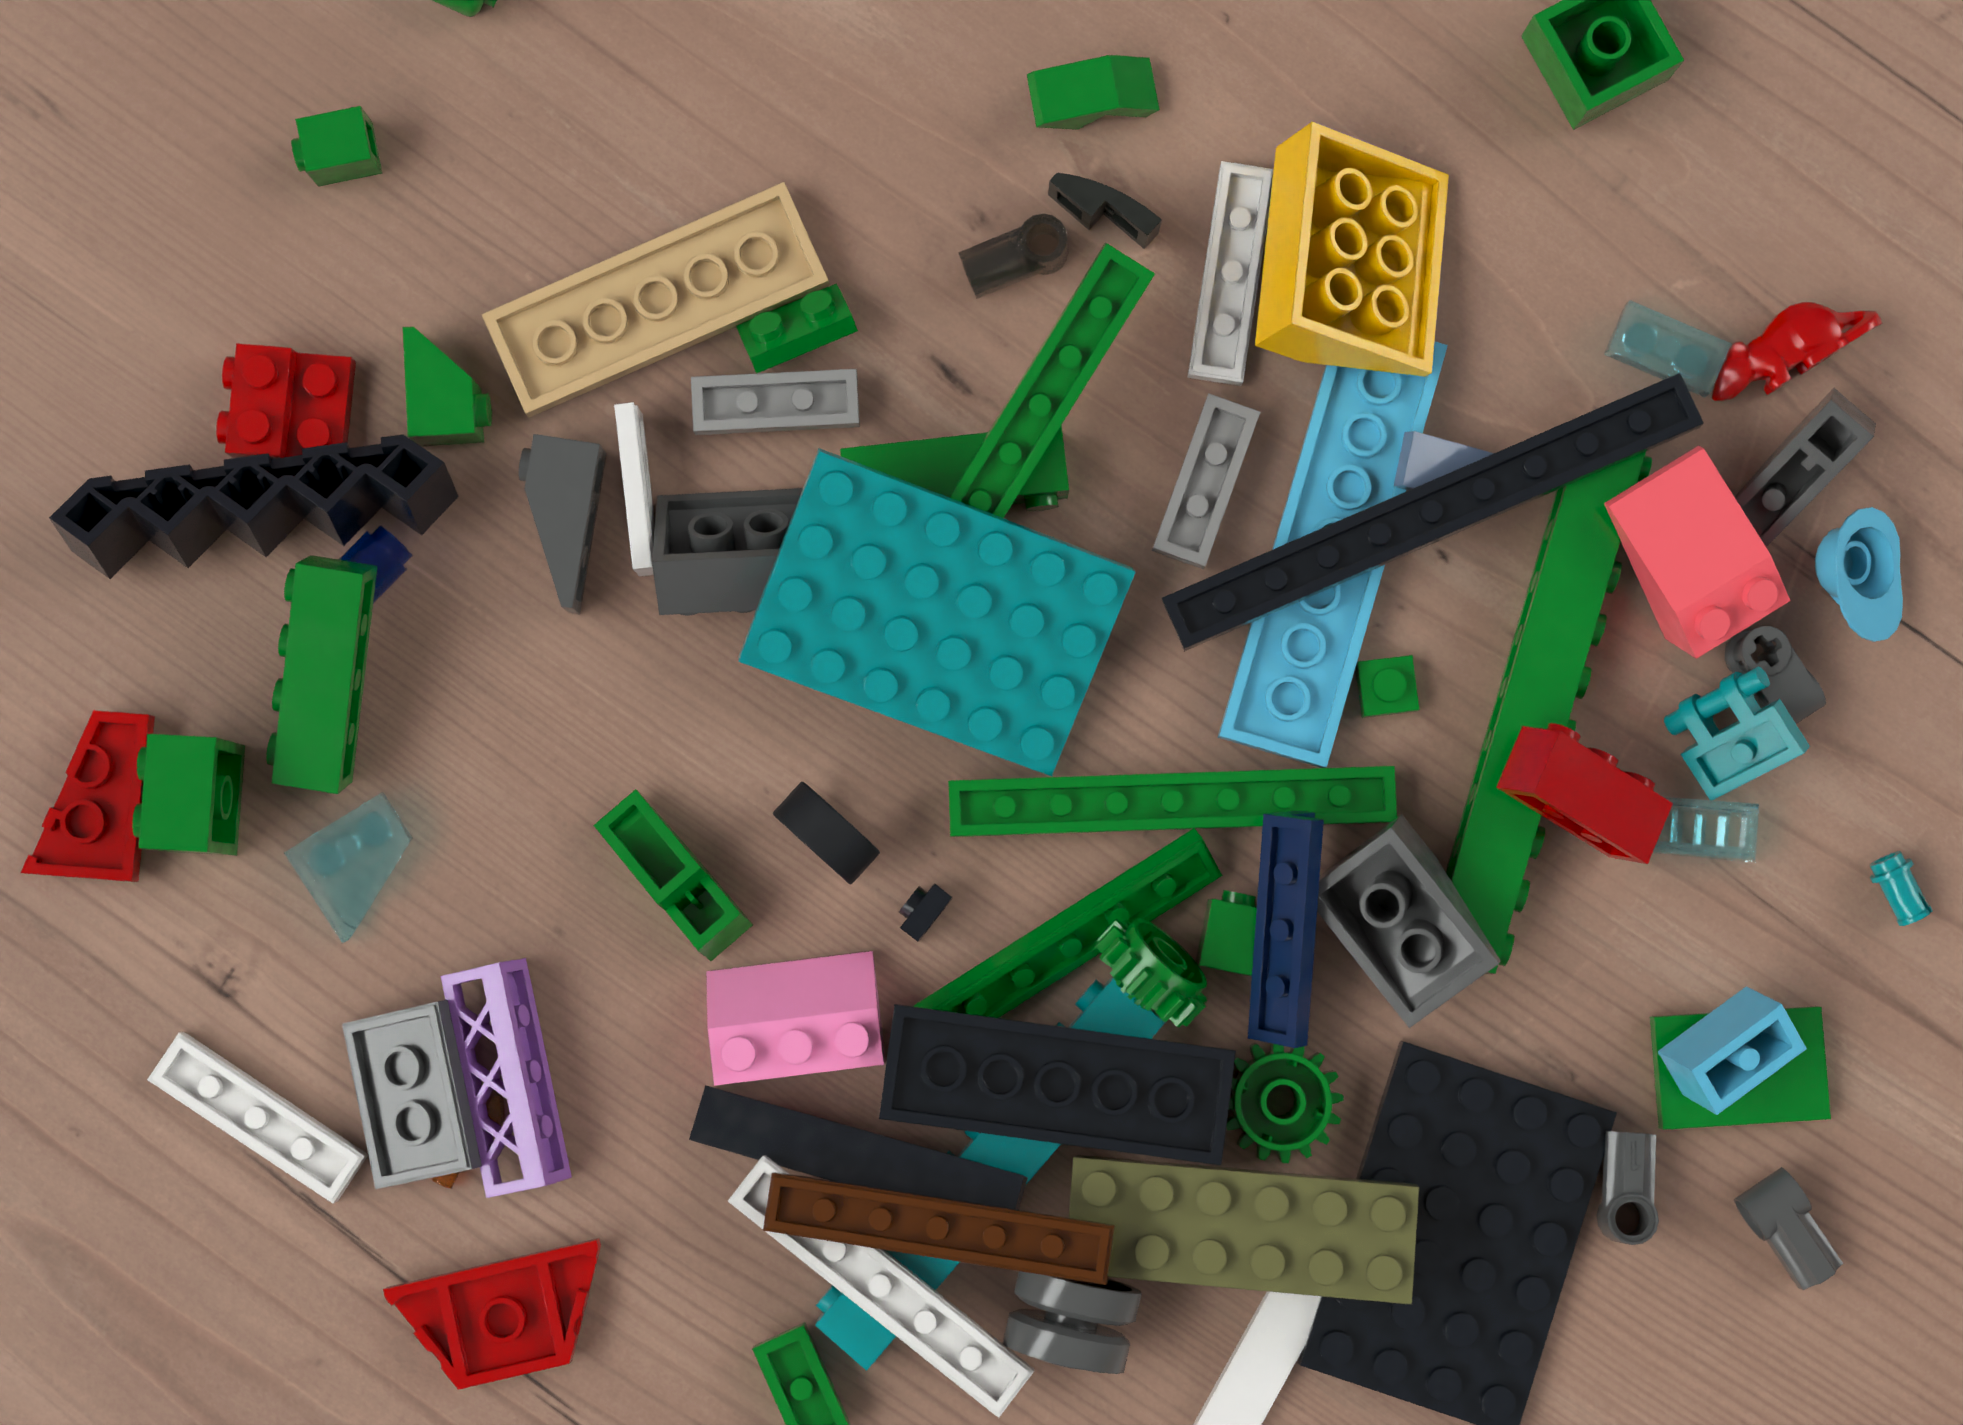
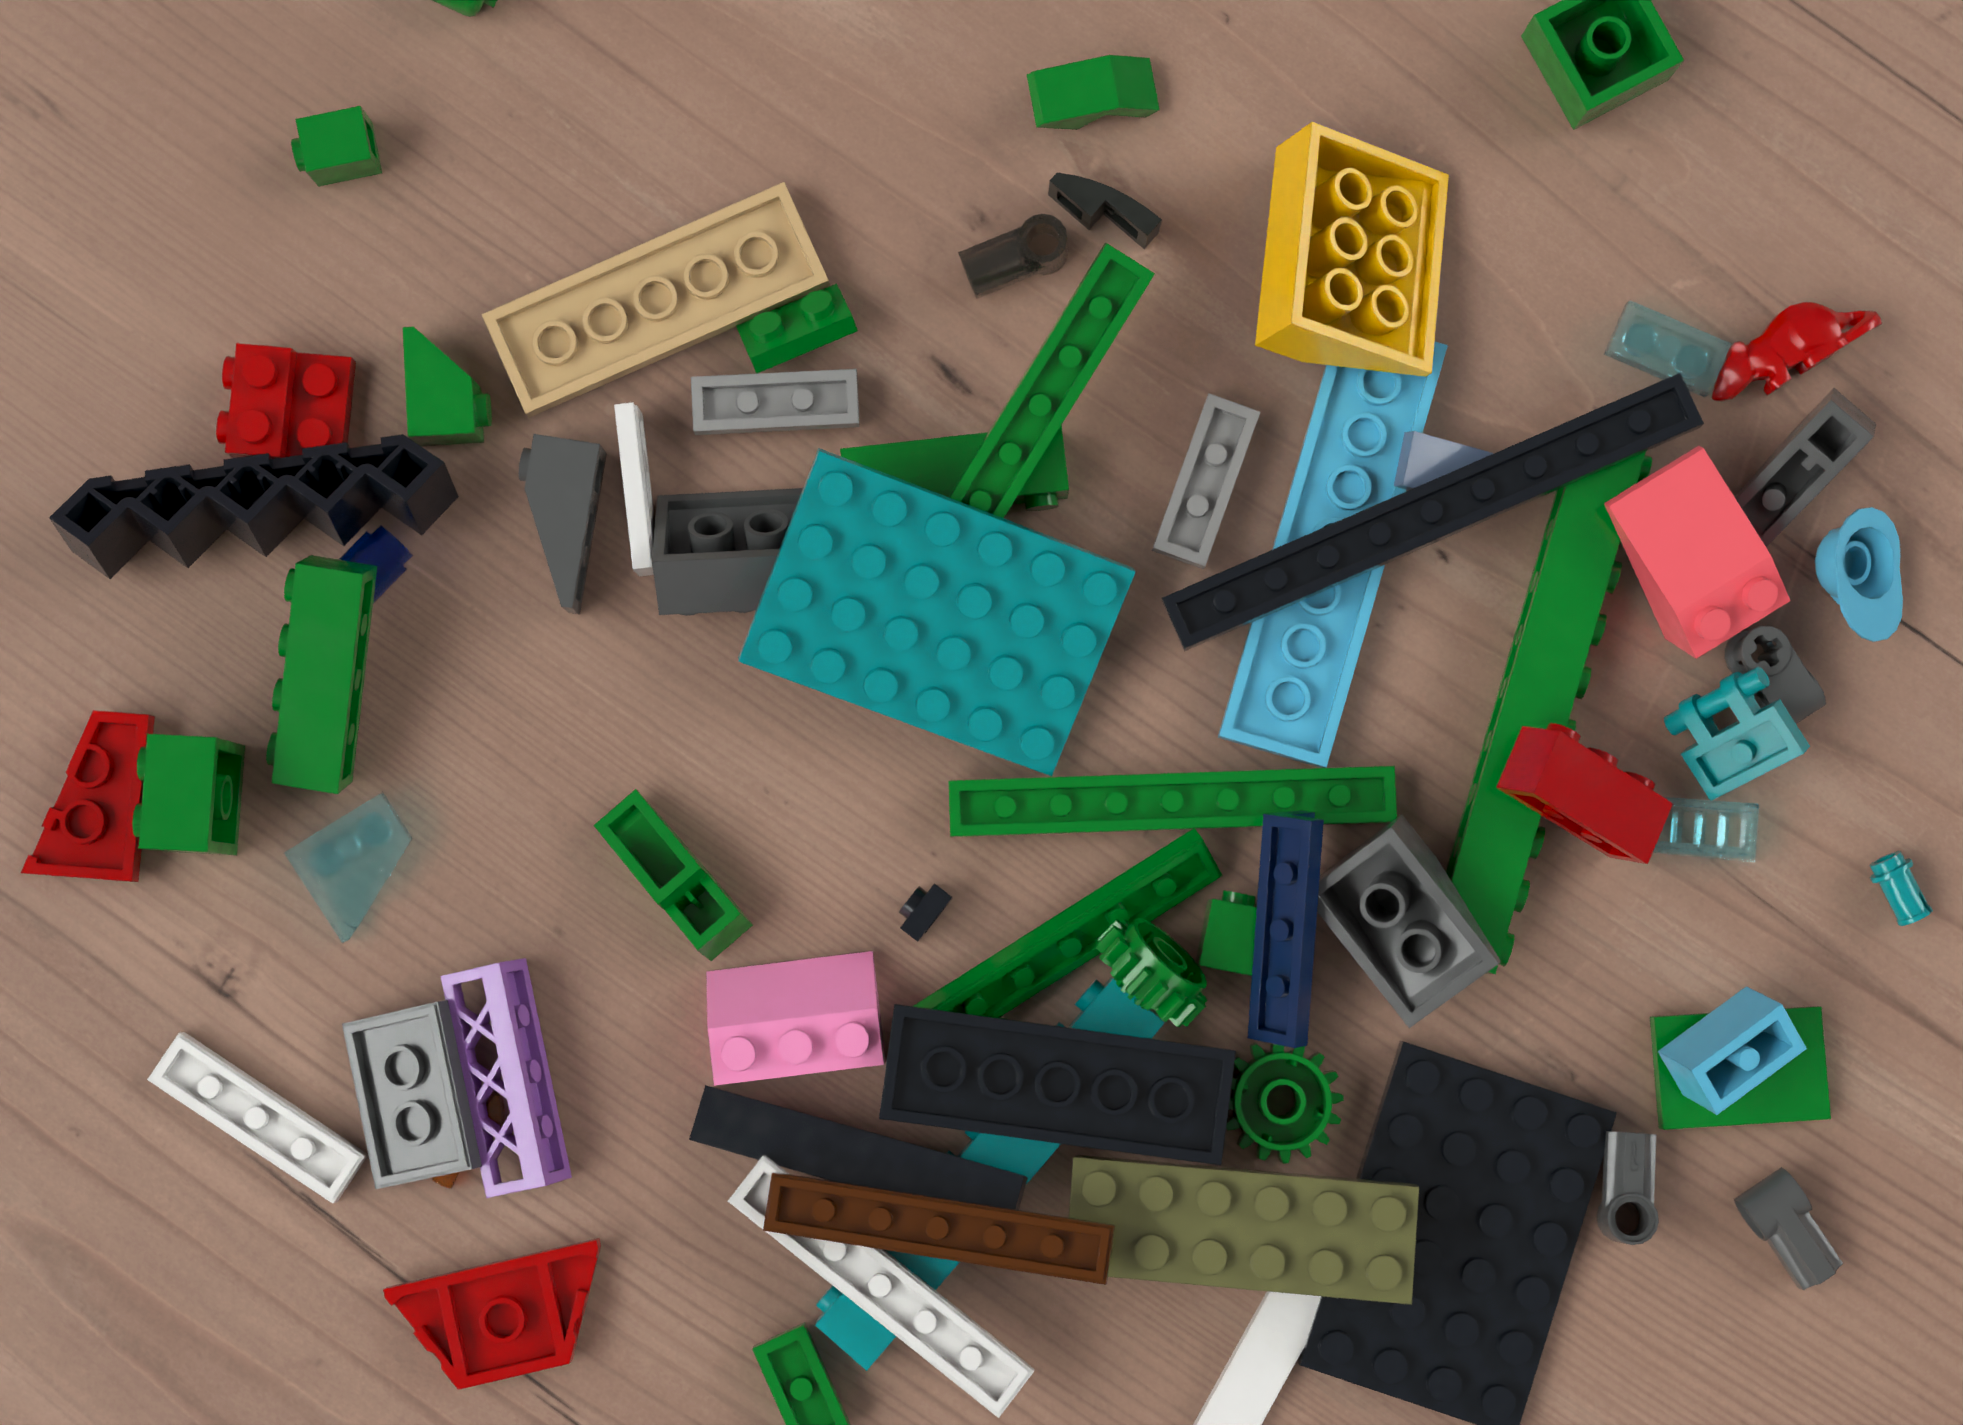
black tyre [773,782,880,884] -> none
dark grey wheel [1003,1271,1142,1374] -> none
white tile [1187,161,1274,386] -> none
green plate [1355,655,1420,718] -> none

